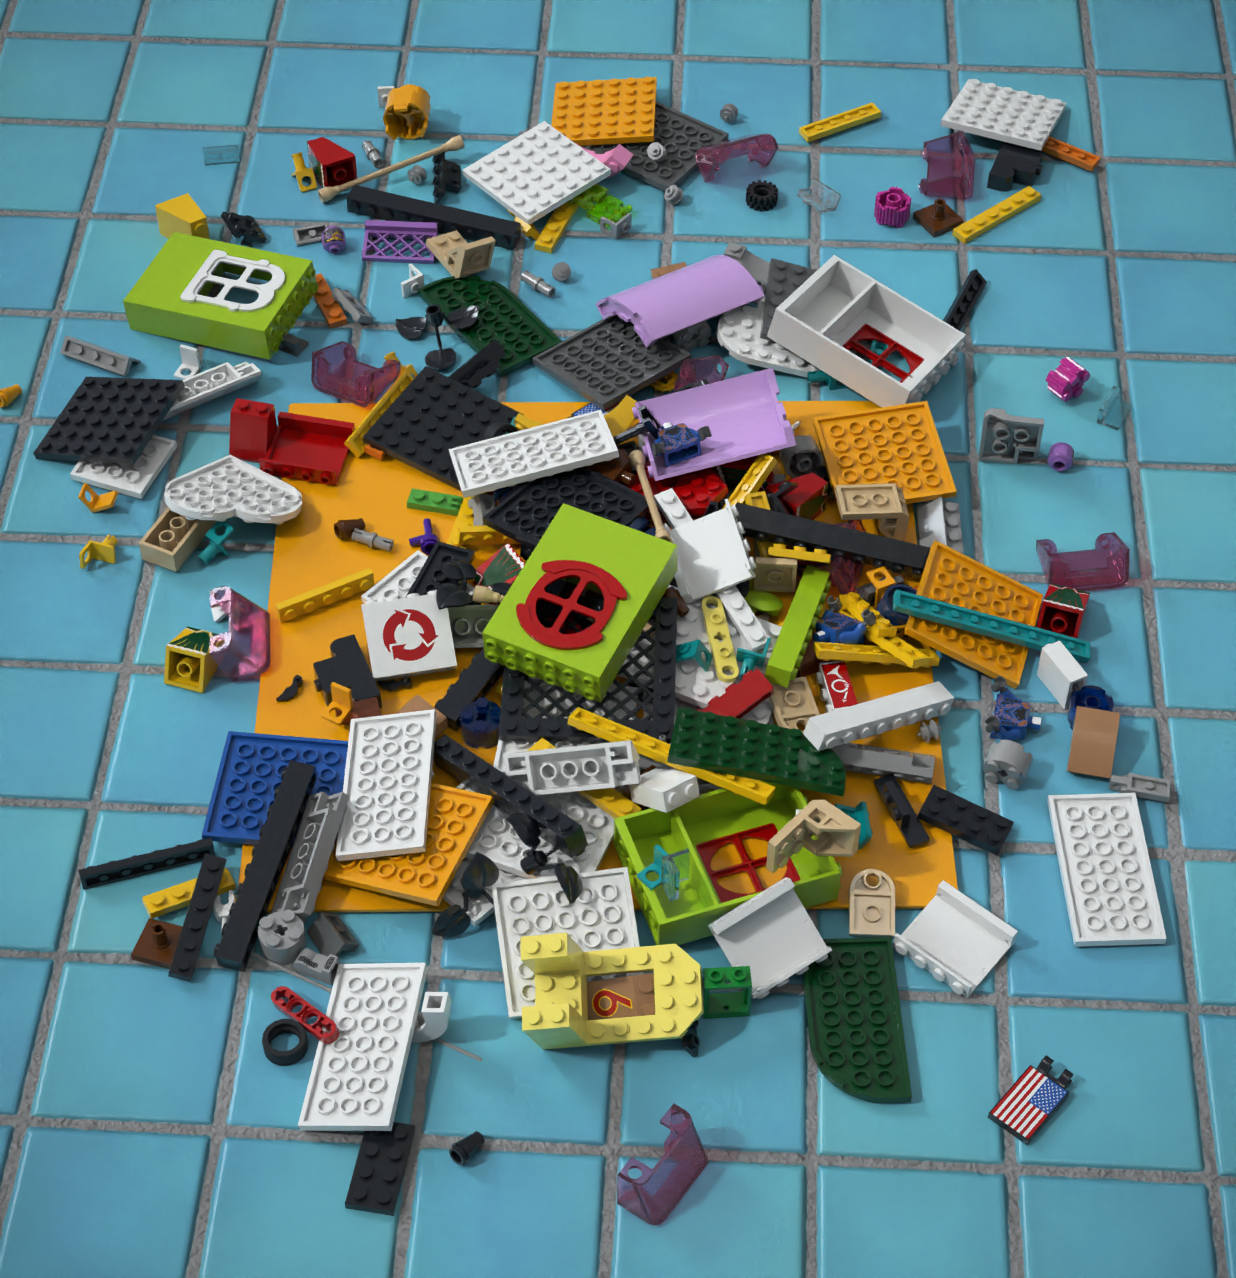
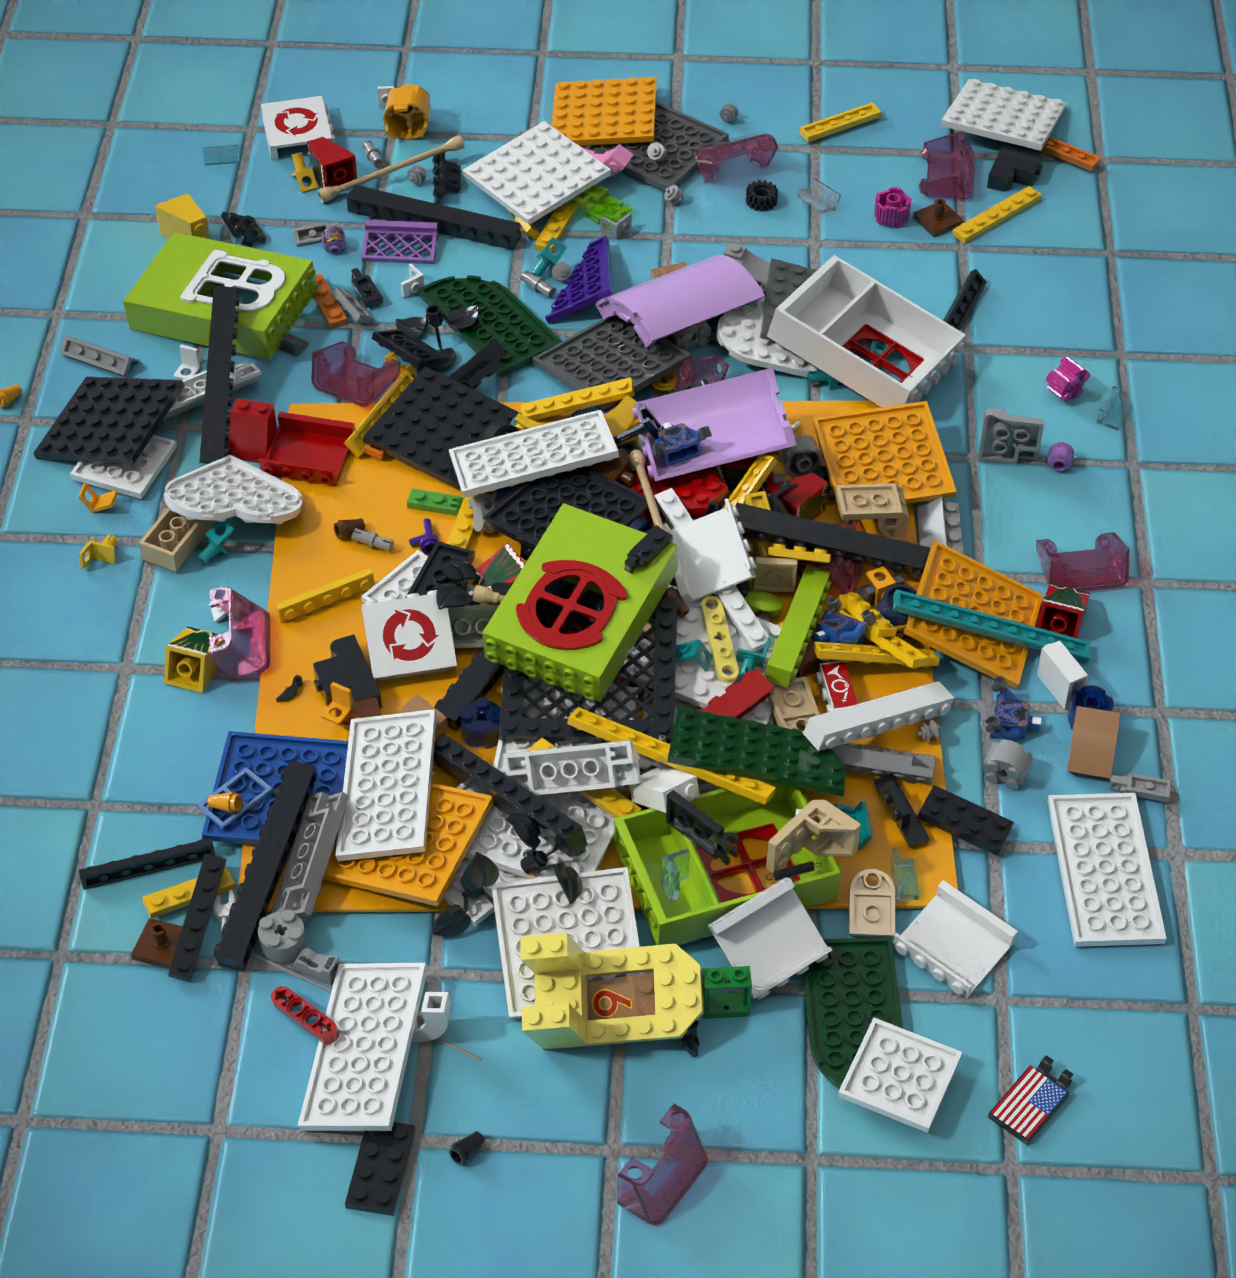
black tyre [262,1019,308,1066] -> none
dark grey panel [307,912,359,956] -> none
black piece [377,676,413,692] -> none
tan bracket [426,230,496,279] -> none
yellow plate [457,525,520,546] -> none
teal bracket [637,844,673,891] -> none
none -> medium blue window [197,767,273,829]
none -> black brick [199,285,240,464]
none -> light orange cone [207,792,243,814]
none -> white panel [261,96,336,160]
none -> black hinge [351,268,383,308]
none -> black plate [372,329,448,369]
none -> yellow plate [521,377,634,421]
none -> teal bracket [531,237,567,277]
none -> dark purple wing [545,235,613,324]
none -> black hinge [624,525,673,573]
none -> black tile [666,790,739,865]
none -> black piece [766,861,822,880]
none -> white plate [838,1018,962,1133]
none -> clear light blue panel [891,848,919,901]

